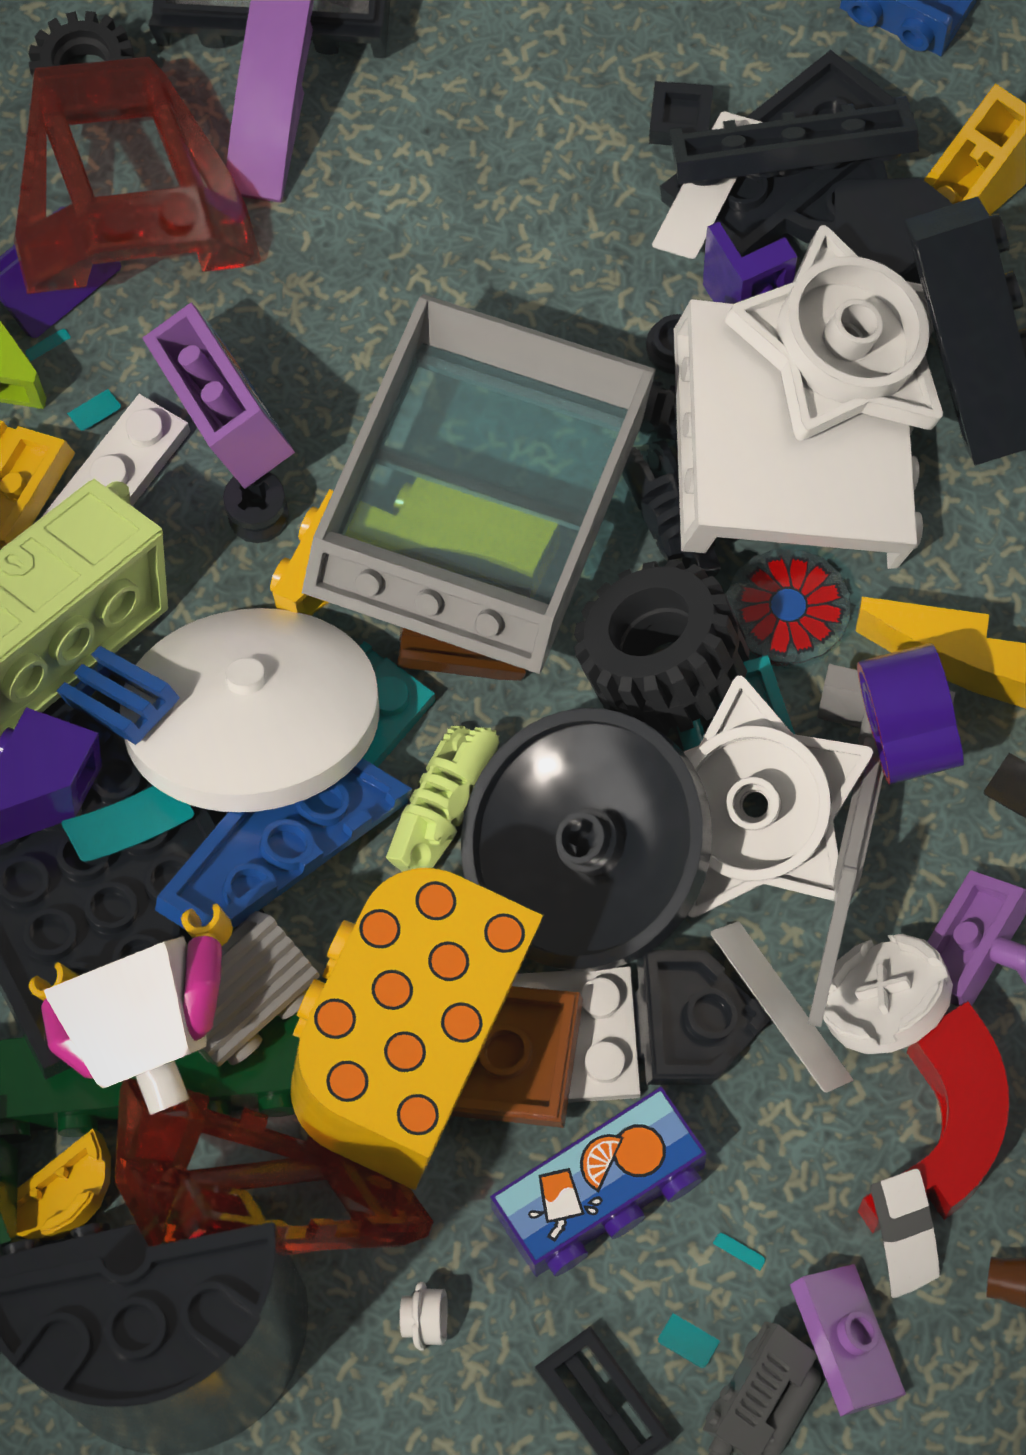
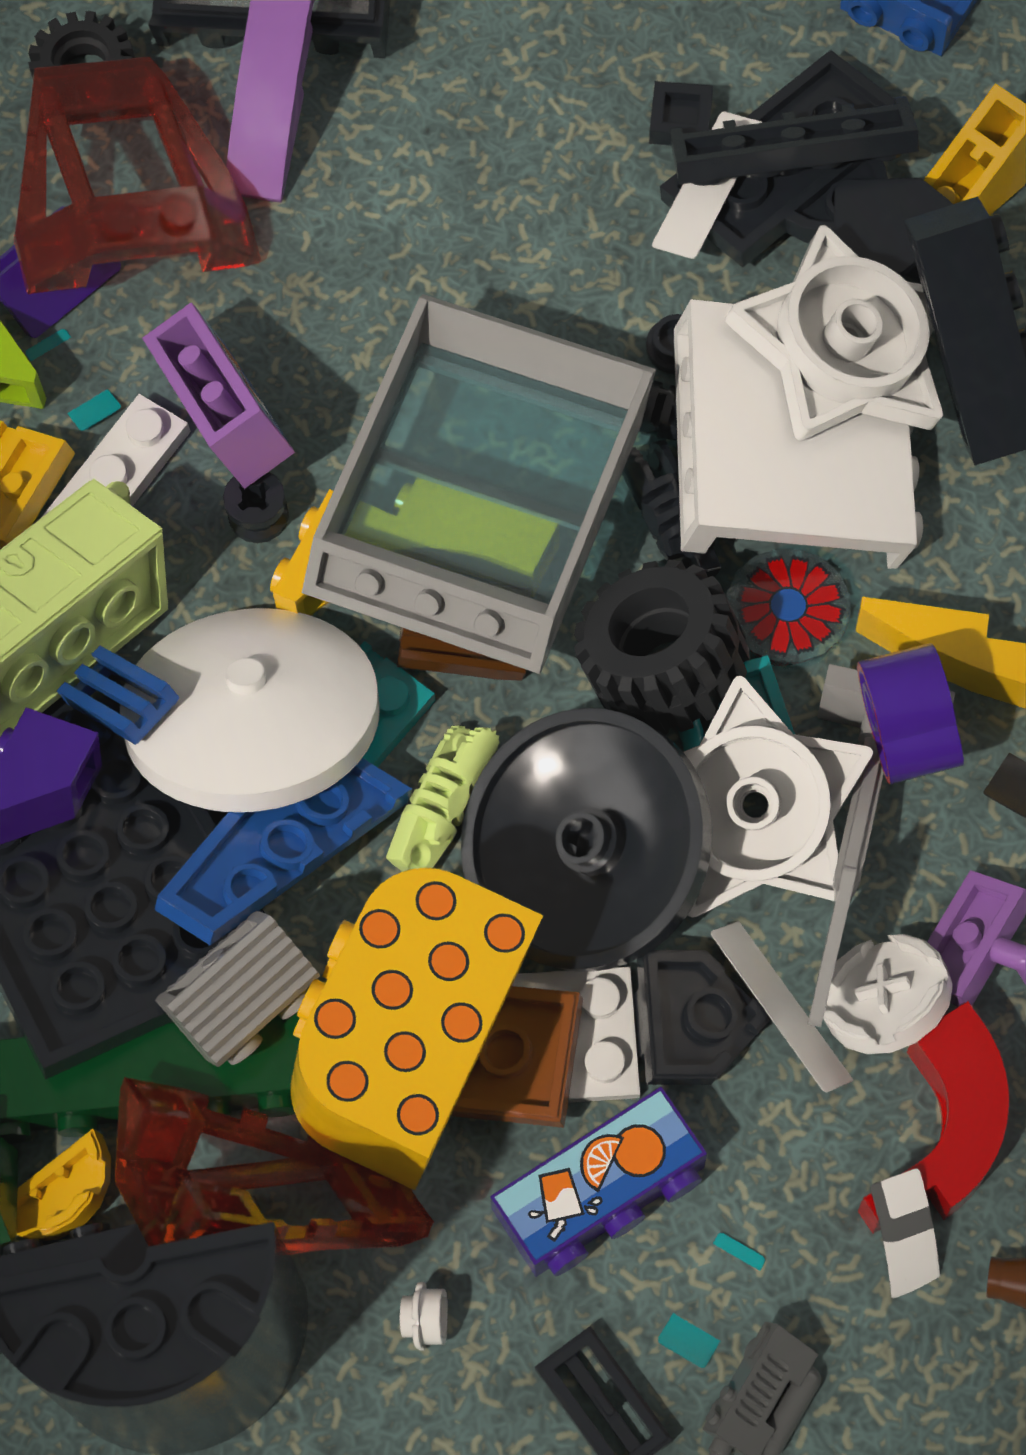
white torso [29,903,233,1115] -> none
teal sticker [62,786,194,862] -> none
dark purple panel [703,221,797,304] -> none
medium lavender plate [790,1264,906,1417] -> none

